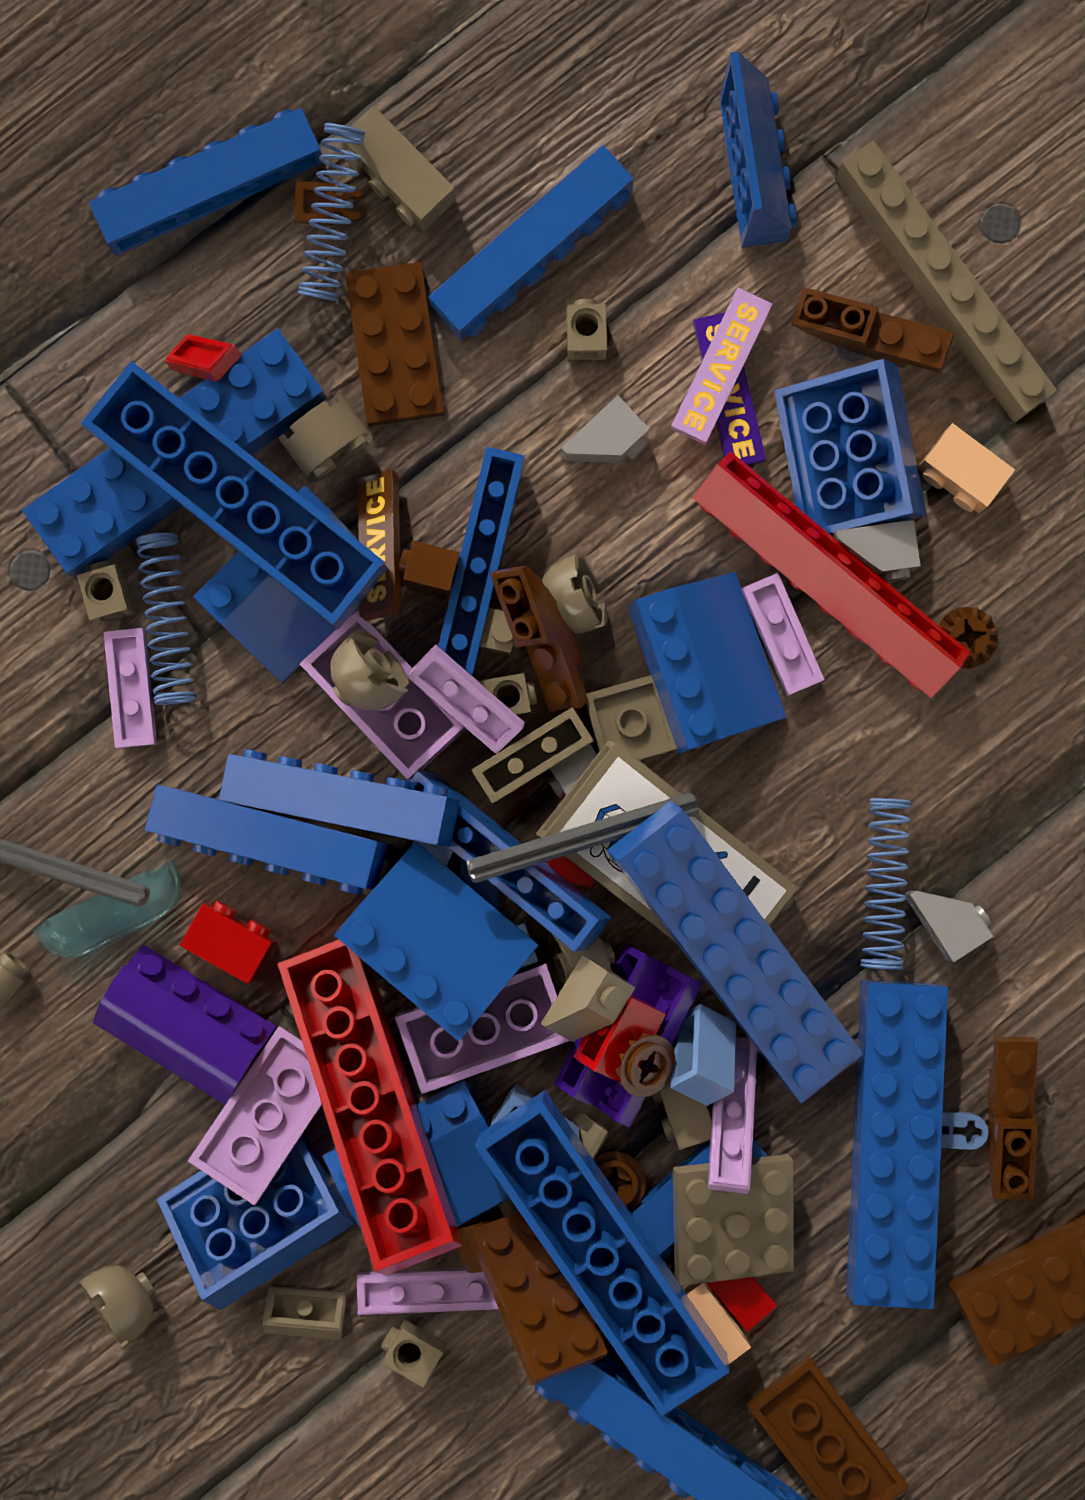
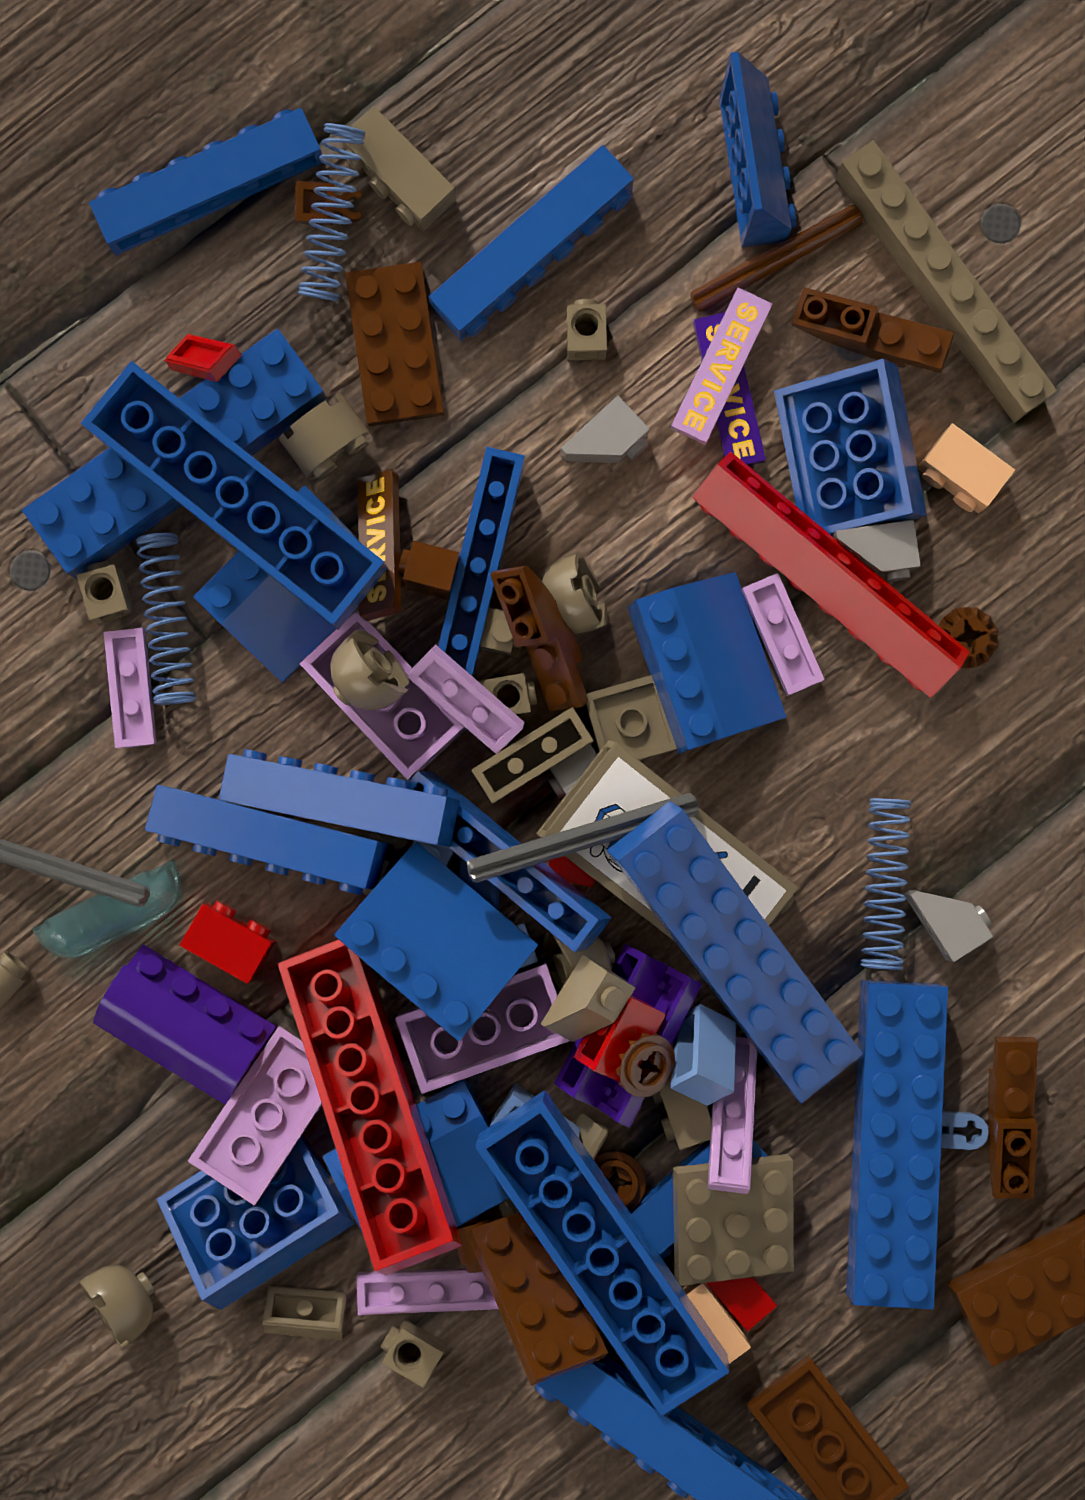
none -> reddish brown axle [690,205,863,311]

